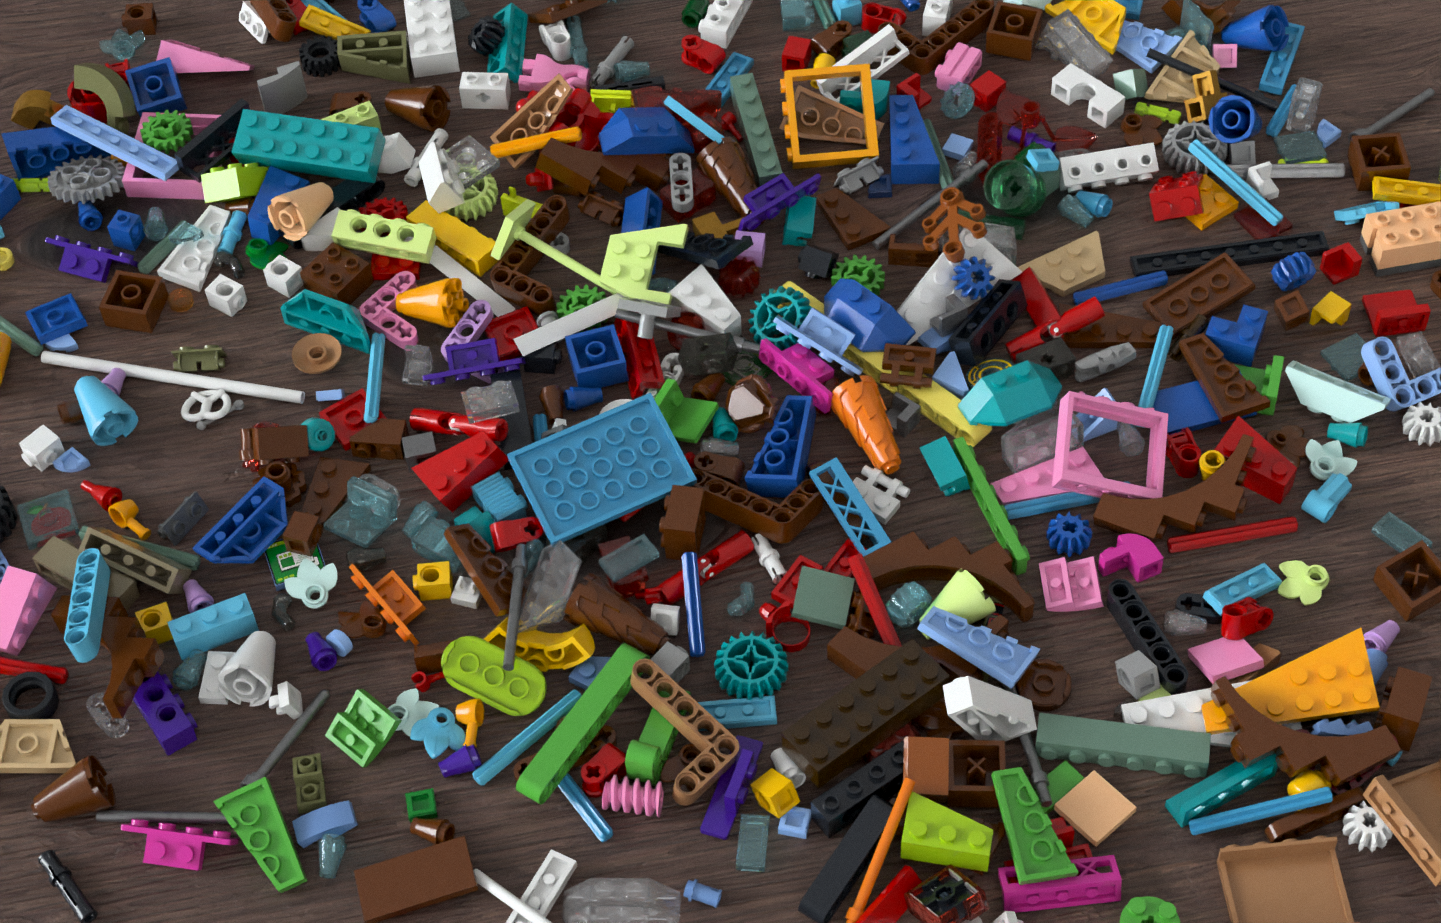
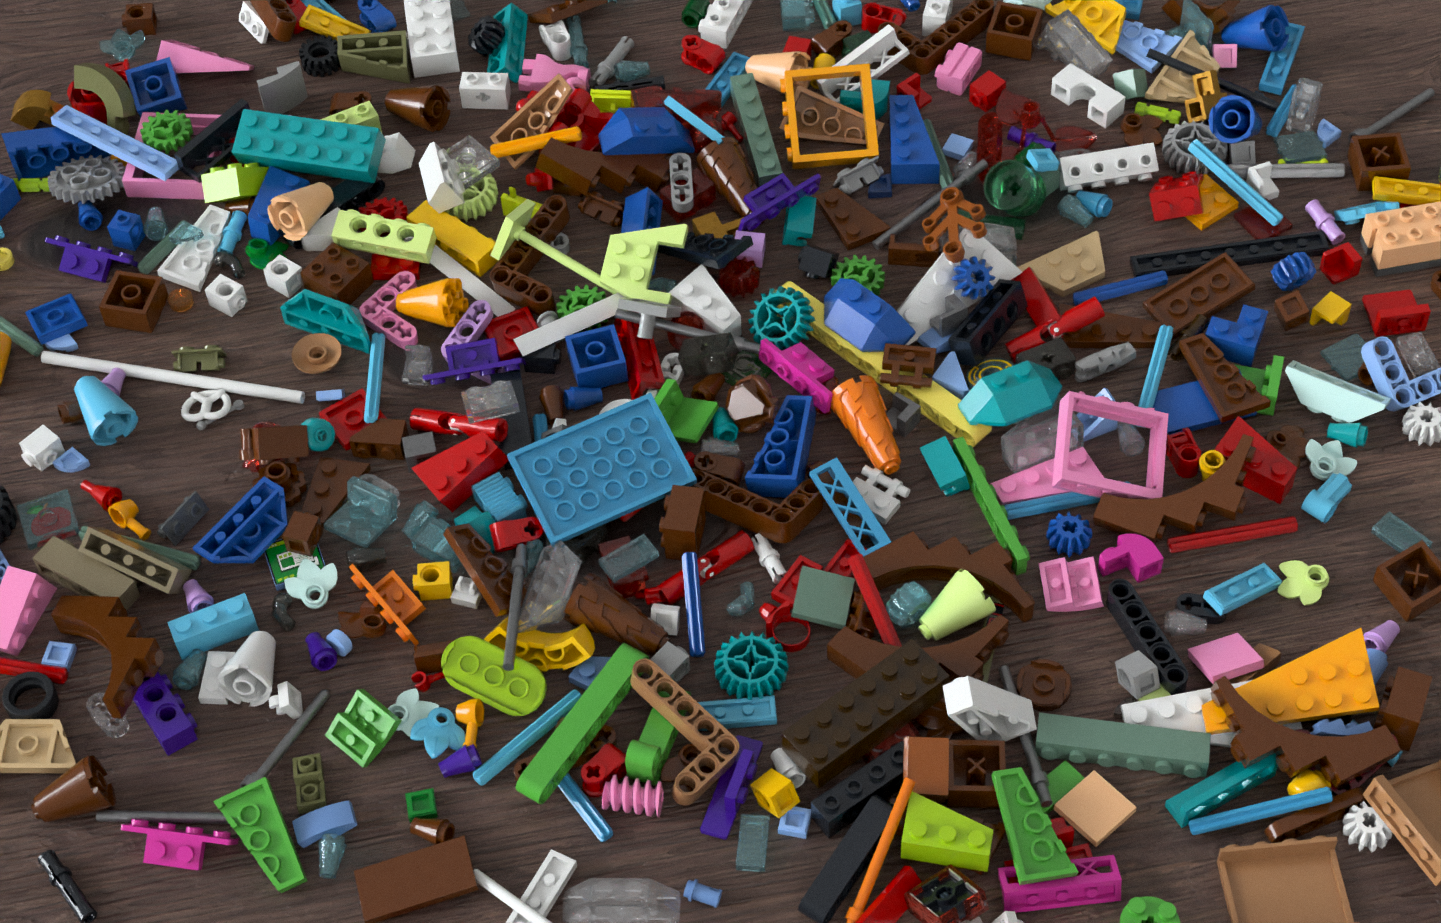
medium azure beam [64,548,111,663] -> none
yellow brick [135,602,173,644] -> none
white pin [404,128,449,187] -> none
light blue bracket [773,307,864,376] -> none
light blue wing [917,606,1040,689] -> none
clear light blue gear [940,81,975,119] -> none
red piece [1221,597,1274,640] -> none
none -> light blue tile [41,641,77,672]
none -> light nougat cone [745,51,812,94]
none -> lavender pin [1305,199,1345,245]

